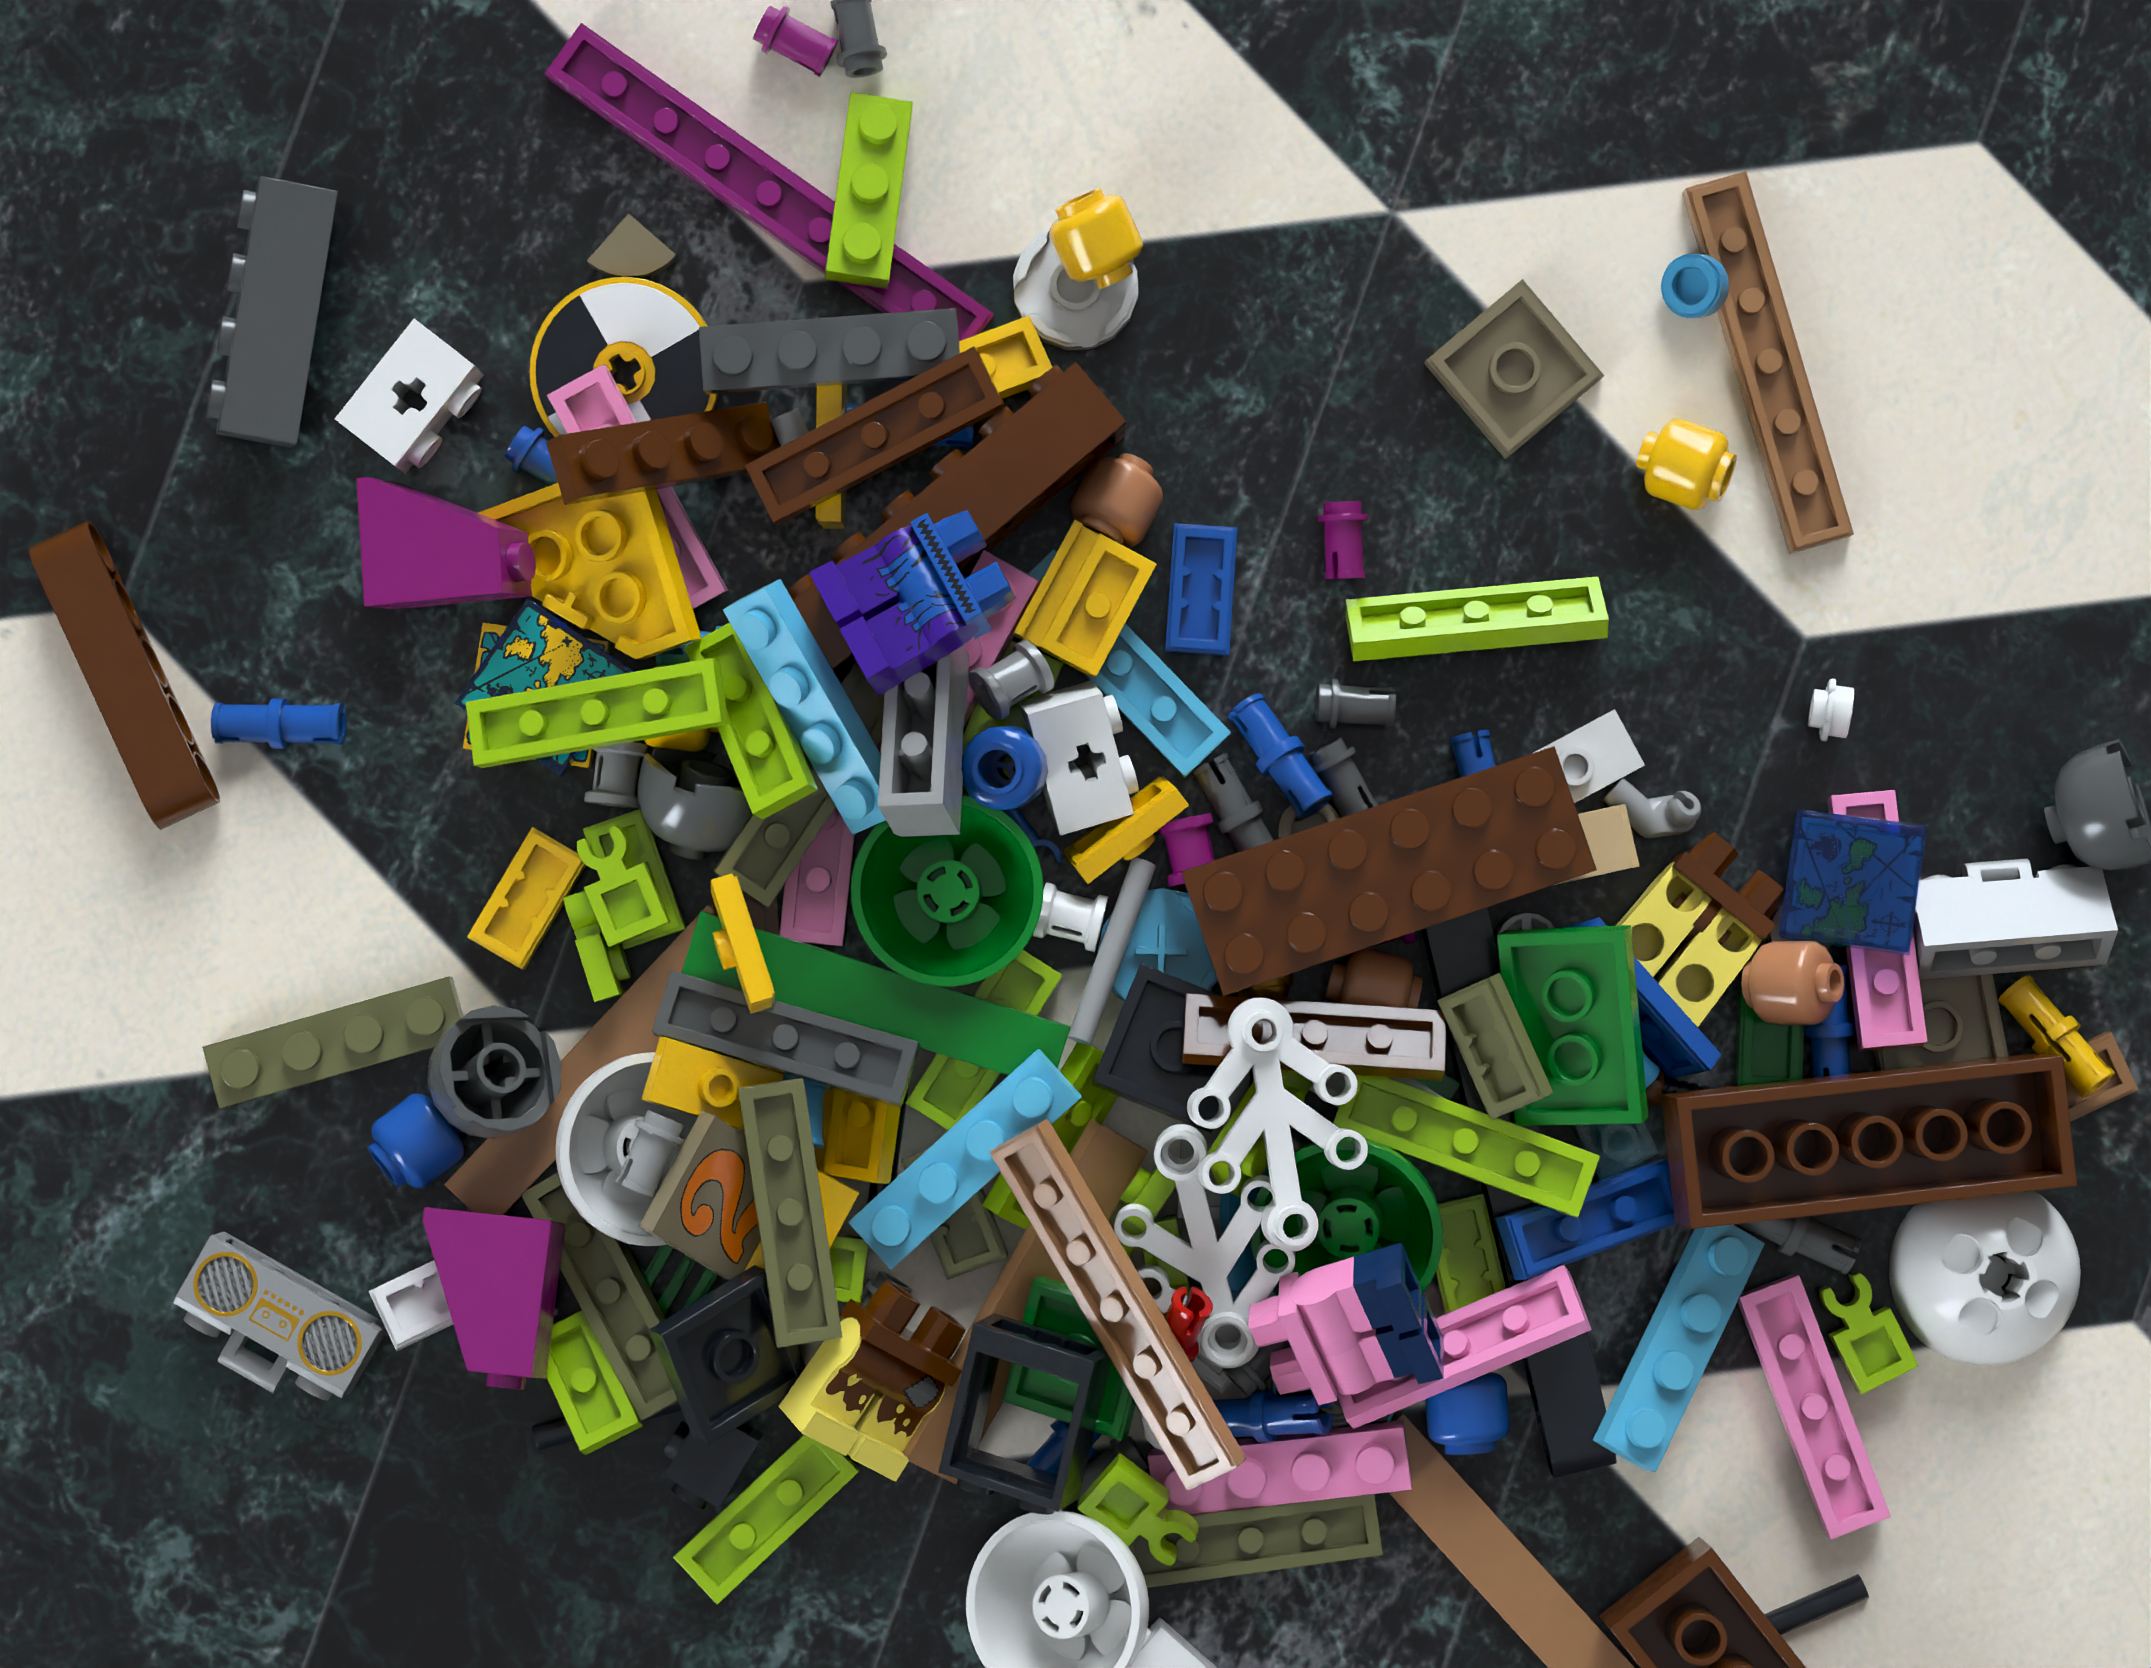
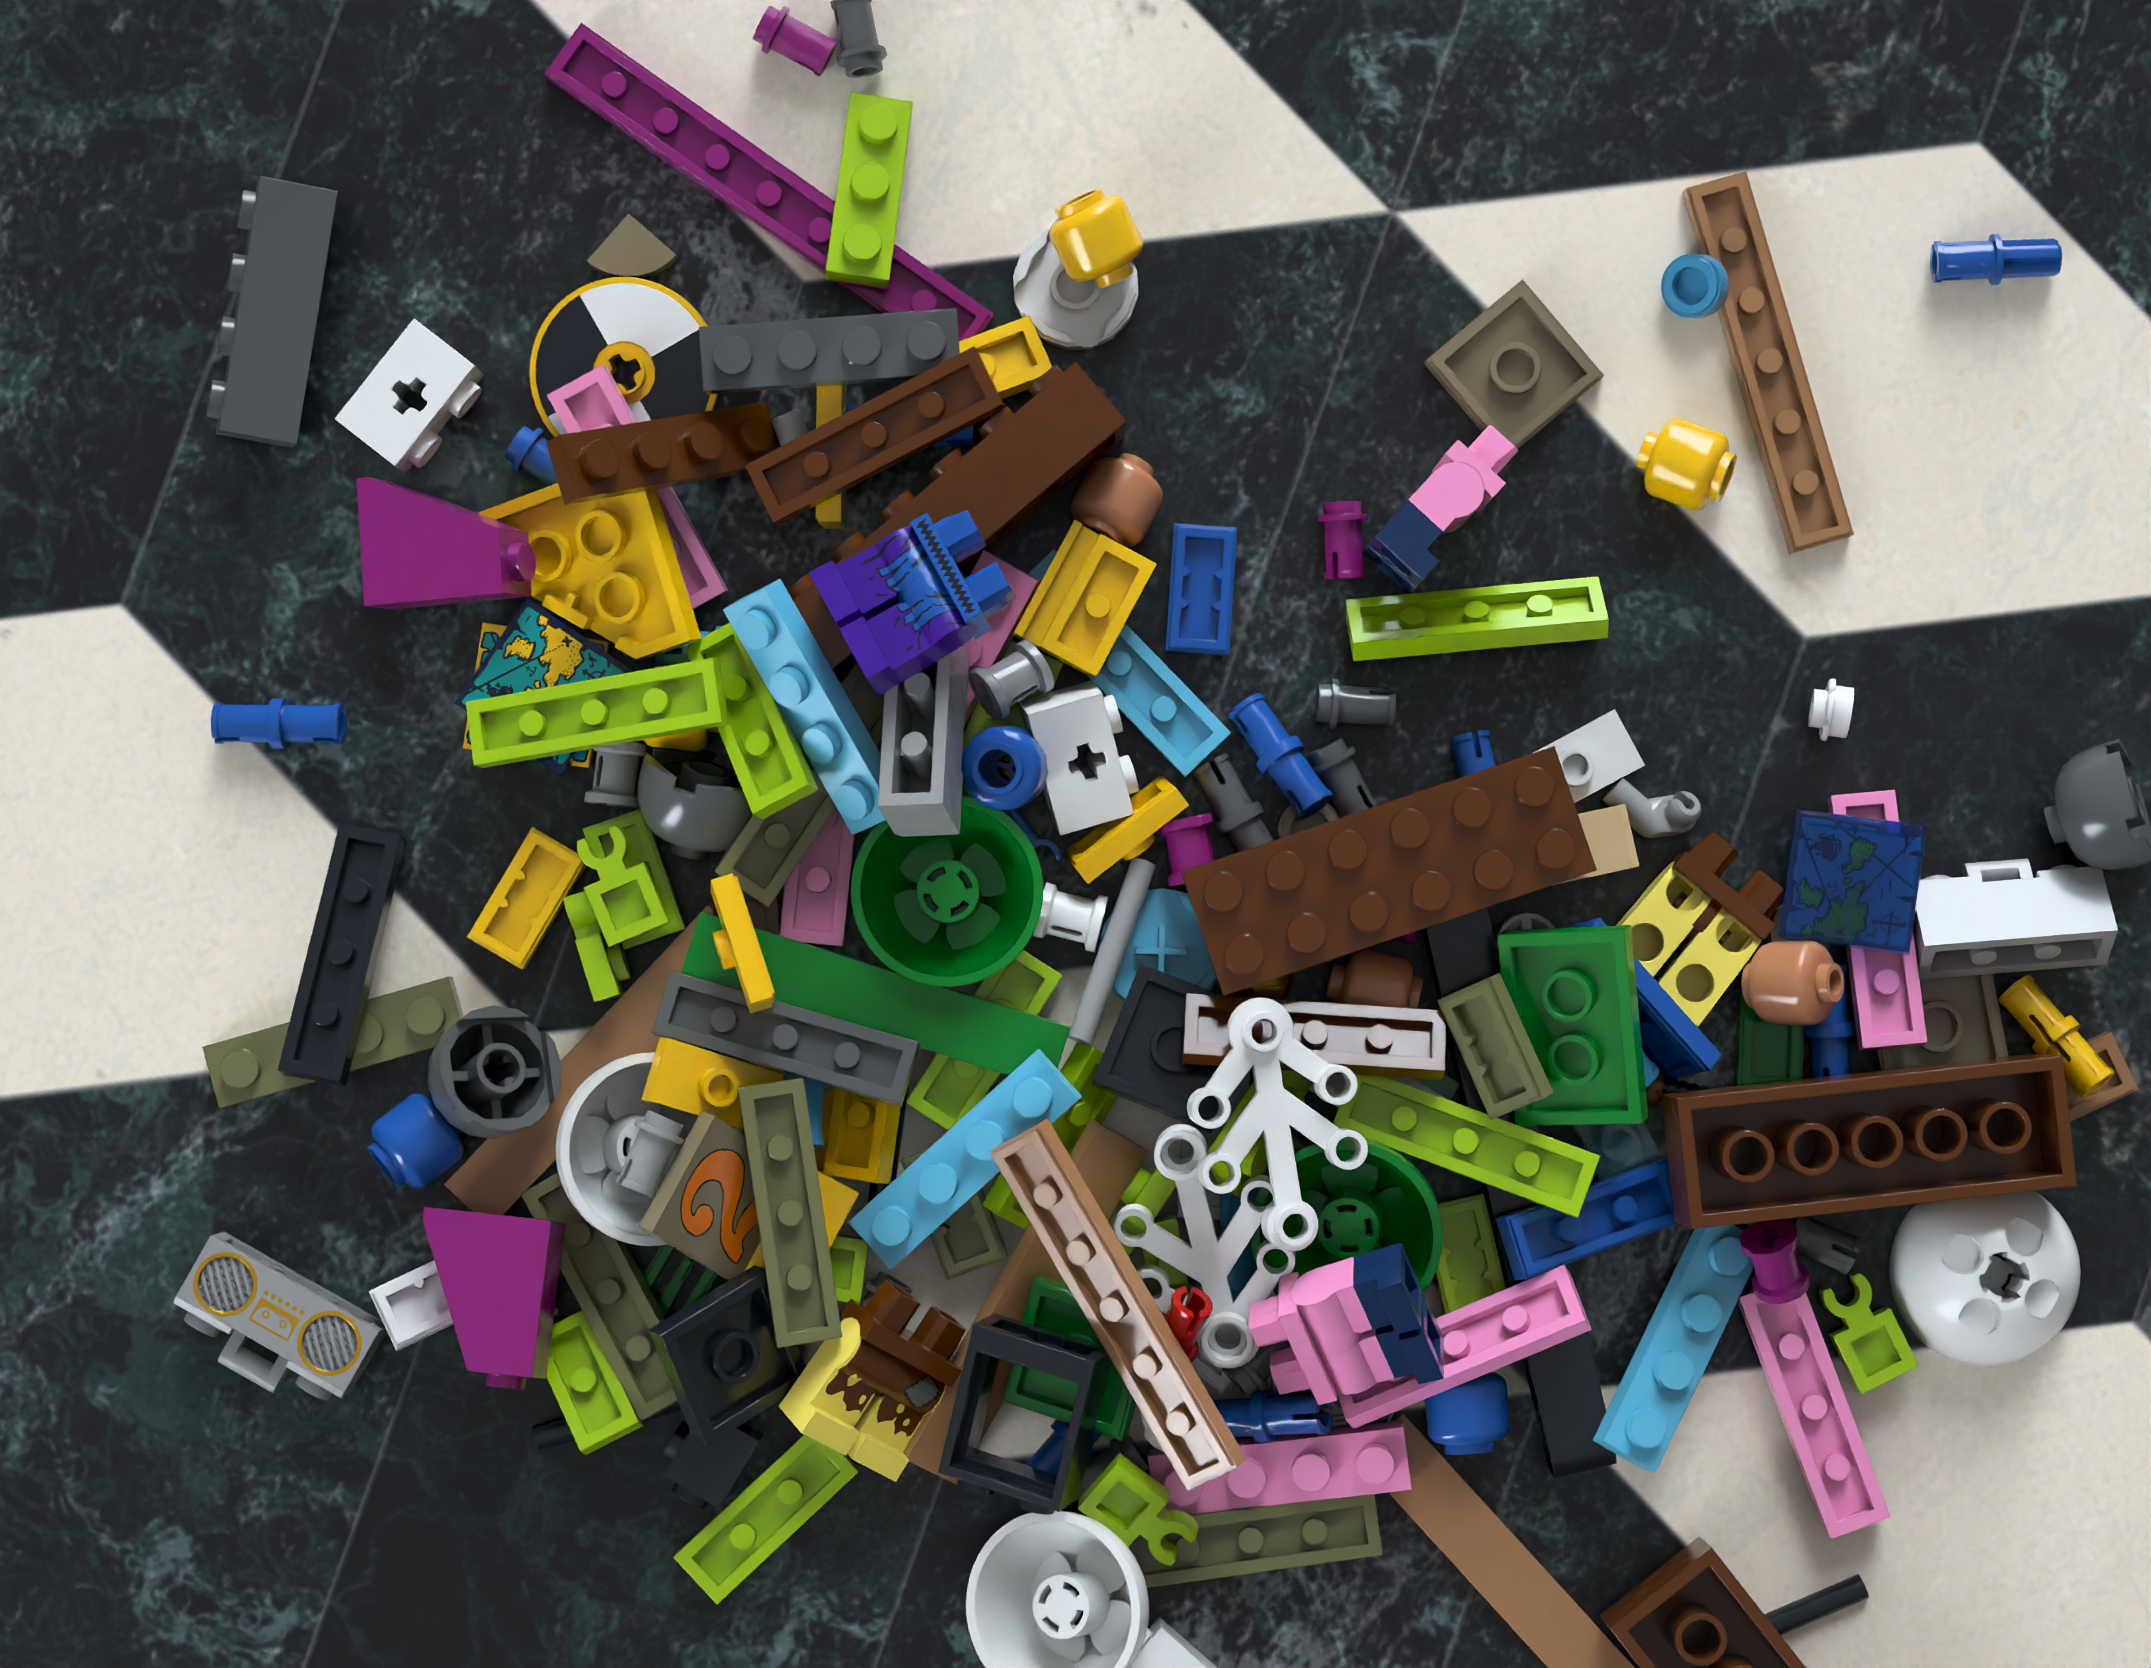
reddish brown beam [29,521,220,830] -> none
none -> black plate [278,823,406,1086]
none -> hips [1363,425,1518,594]
none -> magenta bush [1740,1219,1811,1304]
none -> blue axle [1930,234,2062,285]

